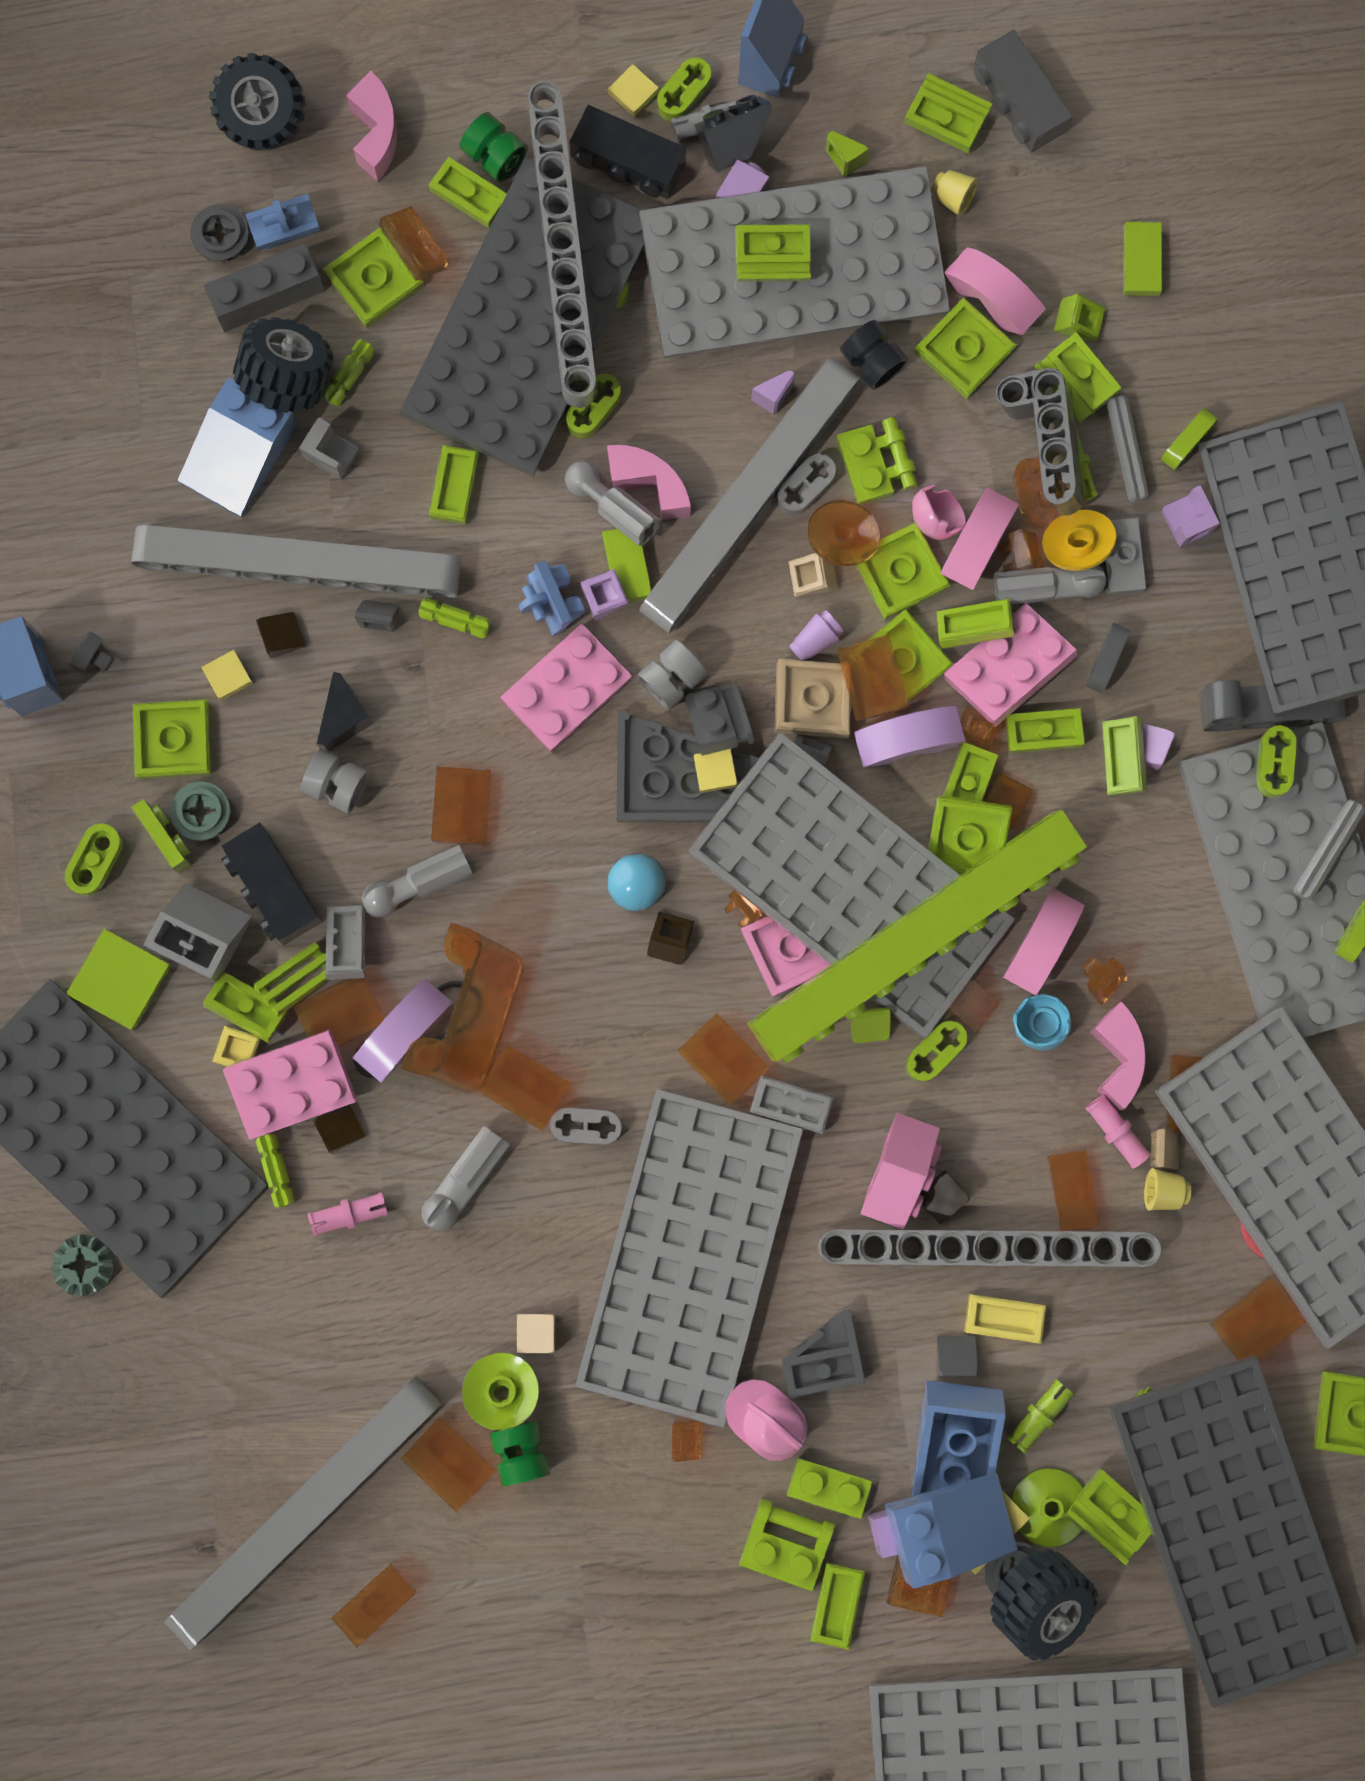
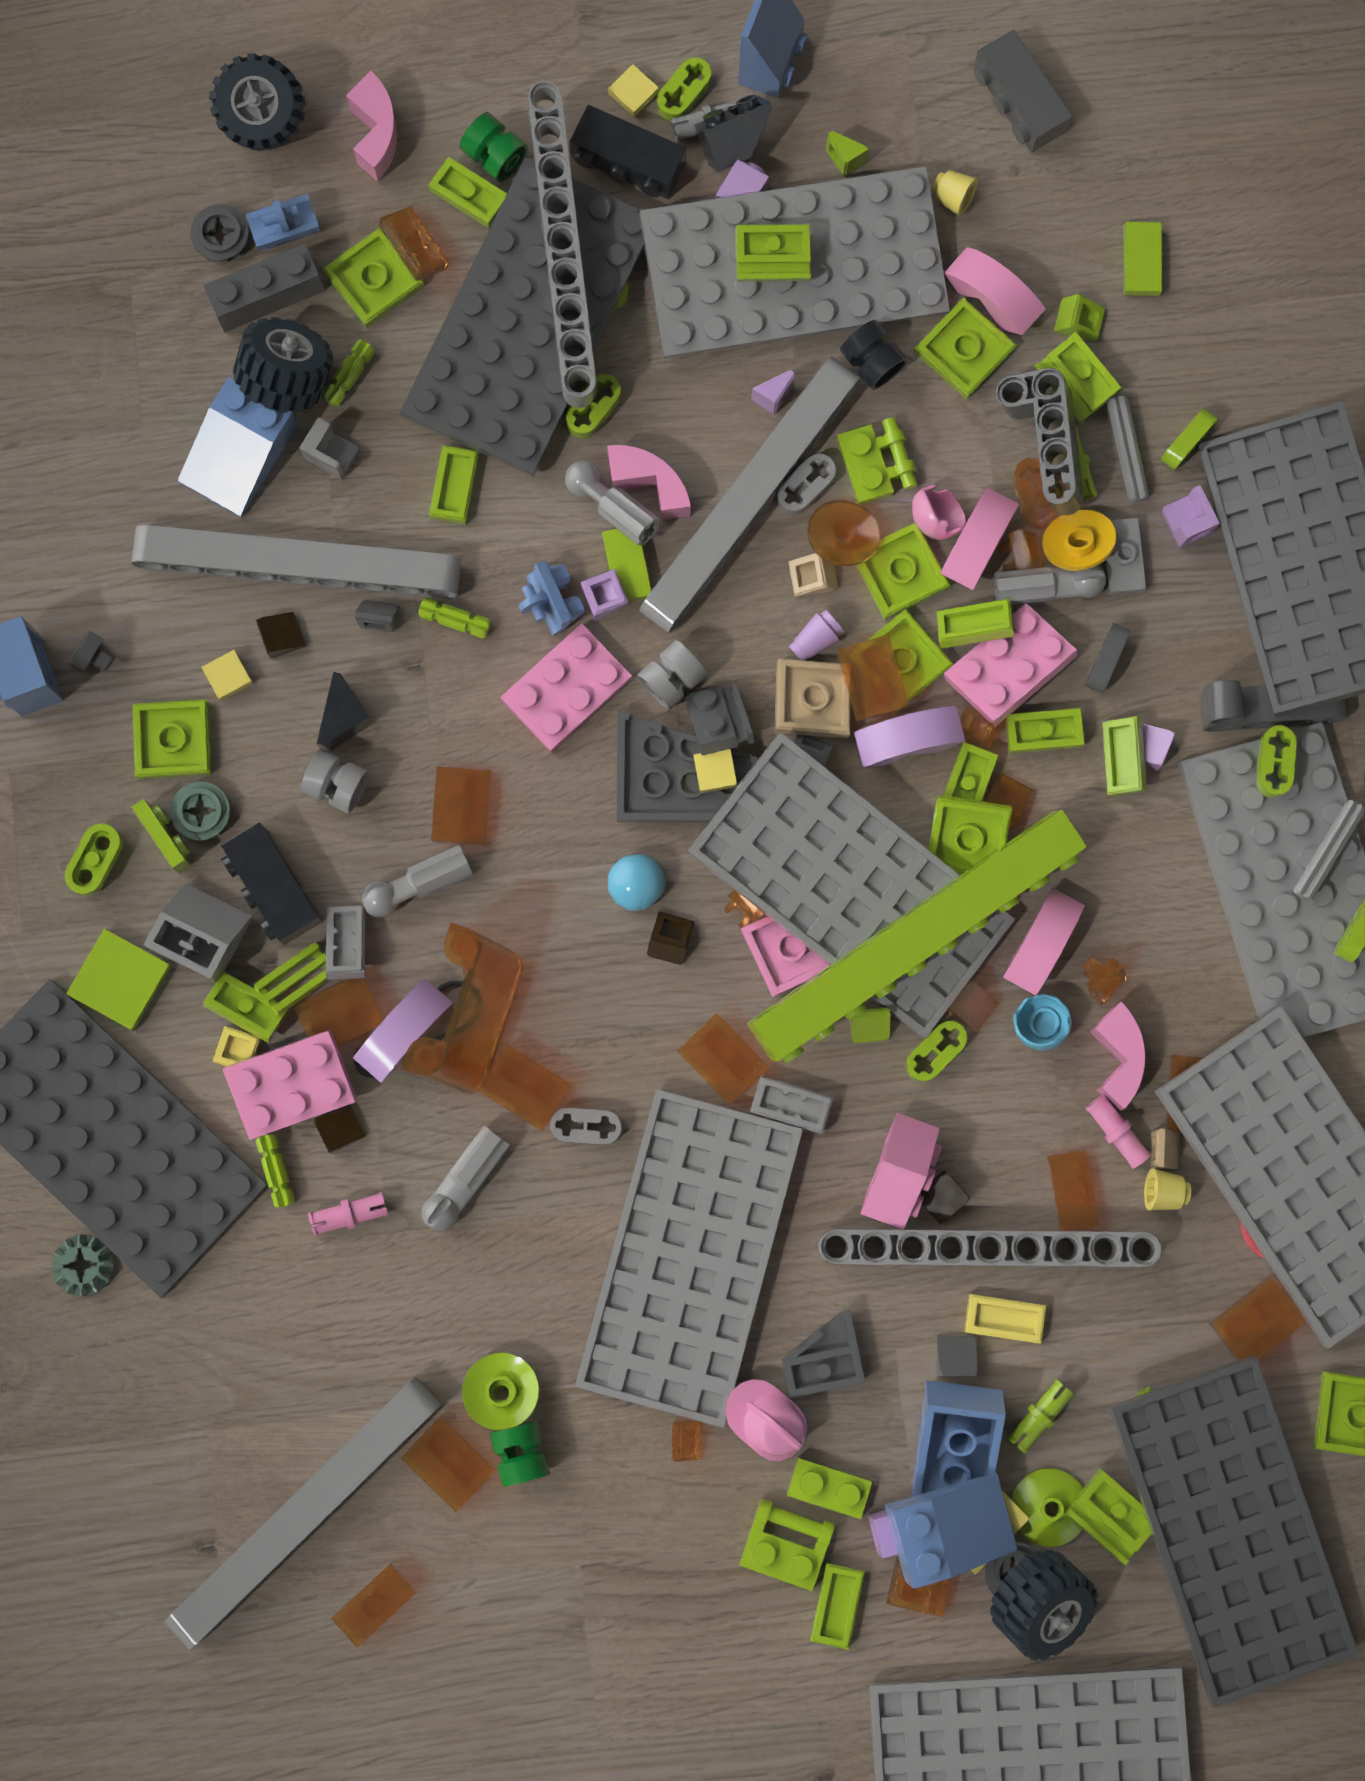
tan slope [517,1314,555,1353] -> none
lime plate [904,73,992,154] -> none

